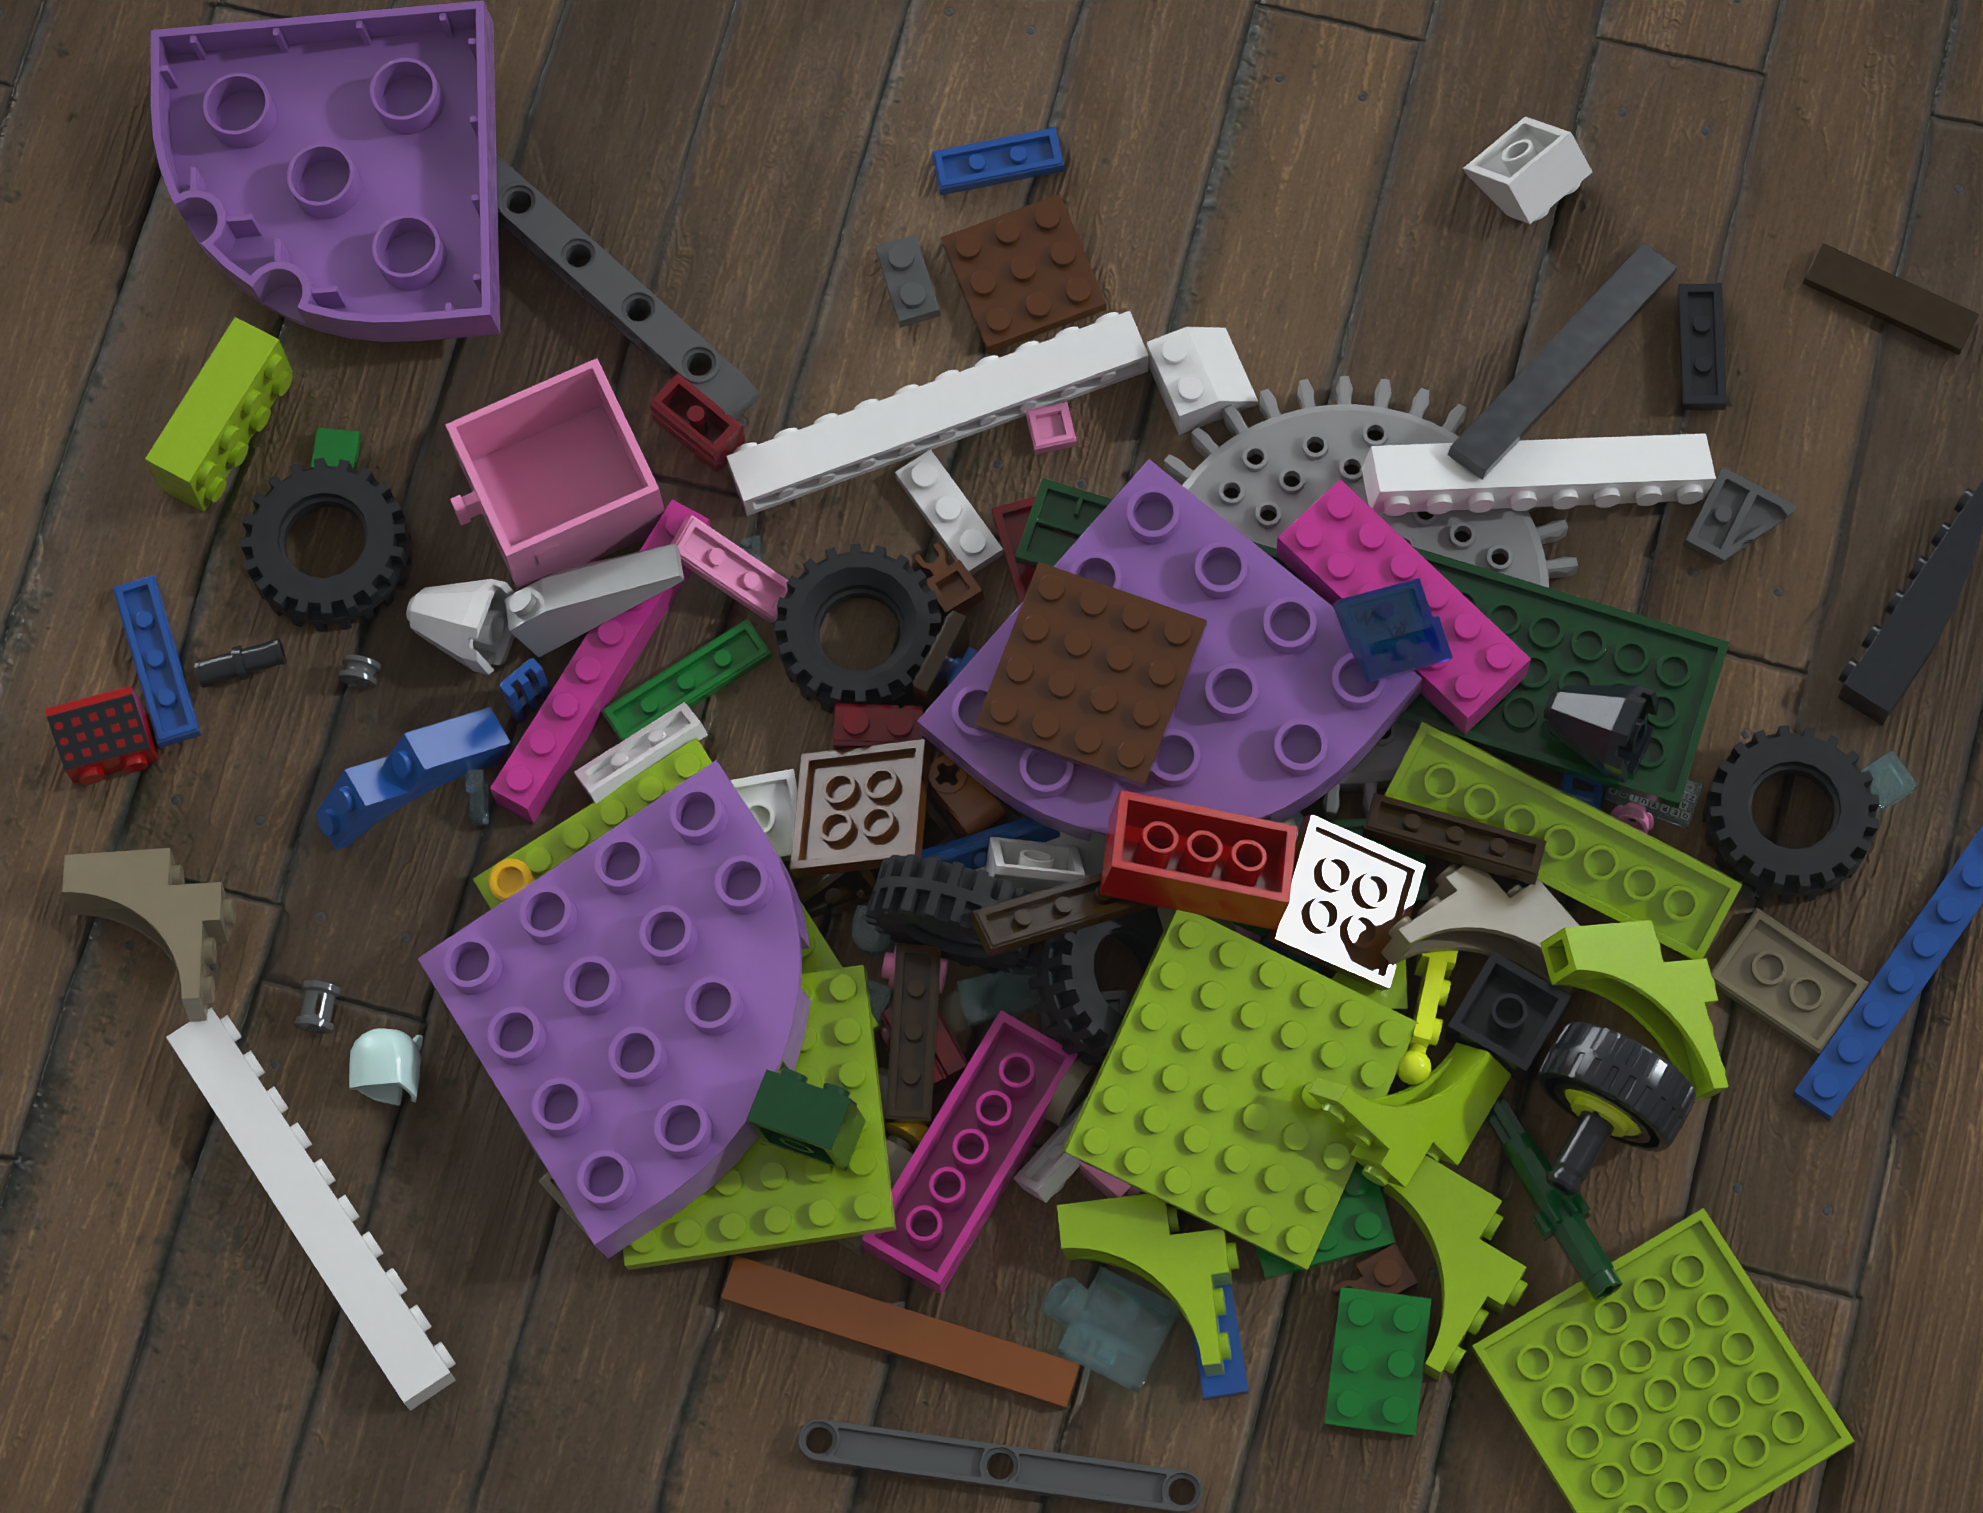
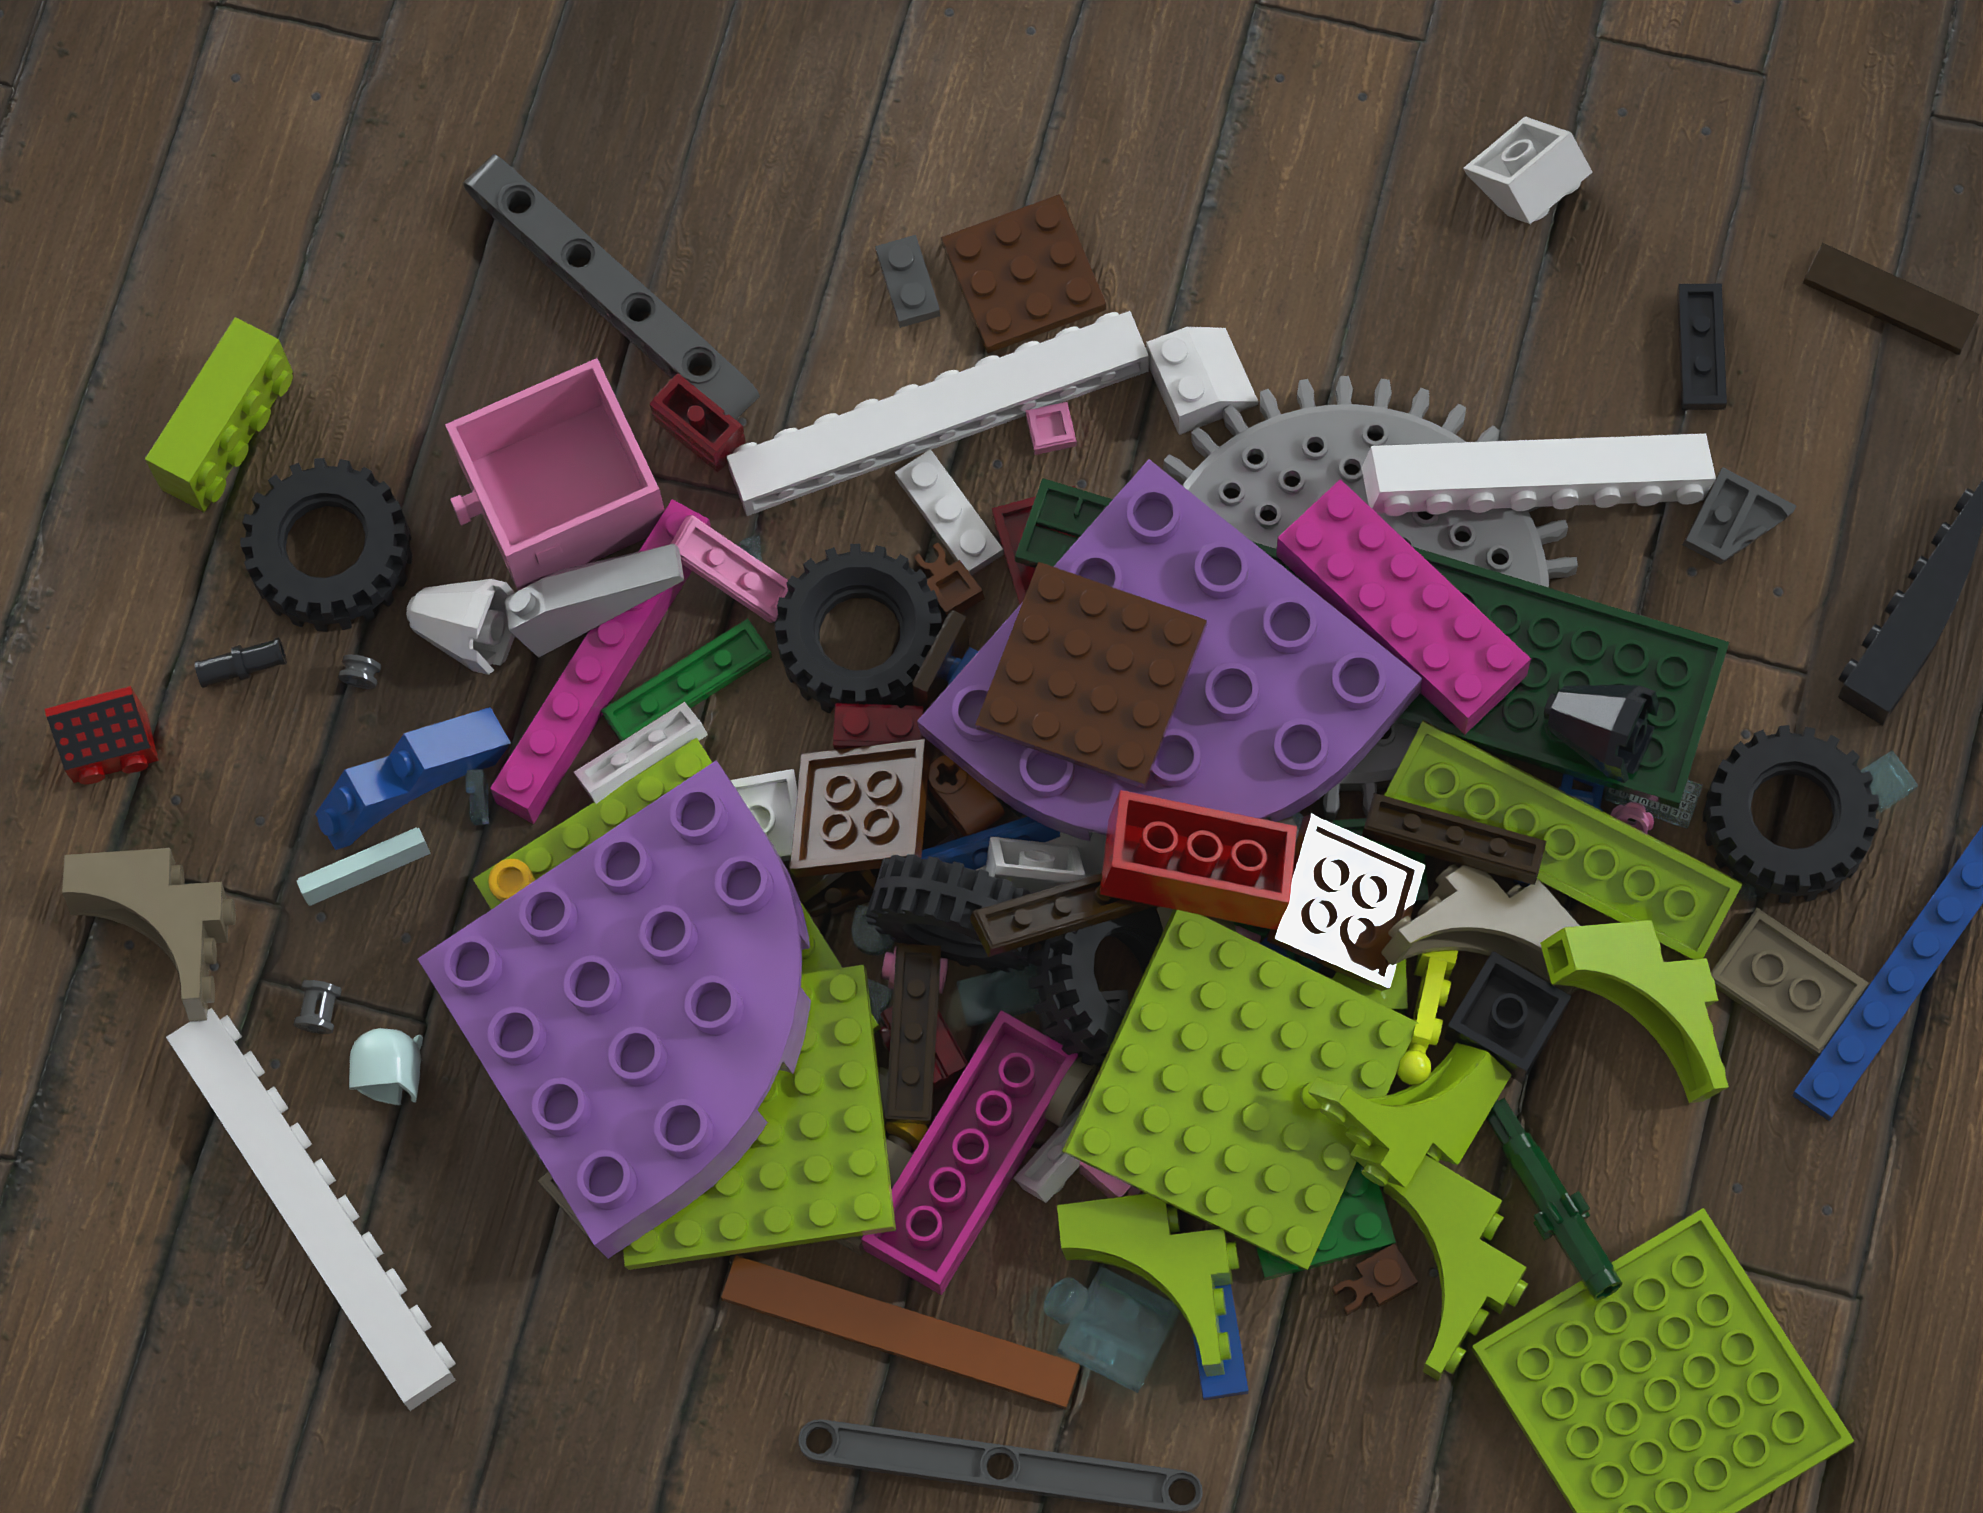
blue tile [112,575,202,748] -> none
medium lavender plate [151,0,500,342] -> none
green tile [311,427,362,470] -> none
blue tile [499,658,551,724] -> none
dark green brick [746,1068,866,1171] -> none
blue tile [932,127,1064,195] -> none
green plate [1324,1287,1432,1436] -> none
clear blue slope [1333,578,1453,683] -> none
black tile [1447,243,1678,480] -> none
black wheel [1538,1022,1696,1196] -> none
none -> light aqua tile [297,827,431,906]

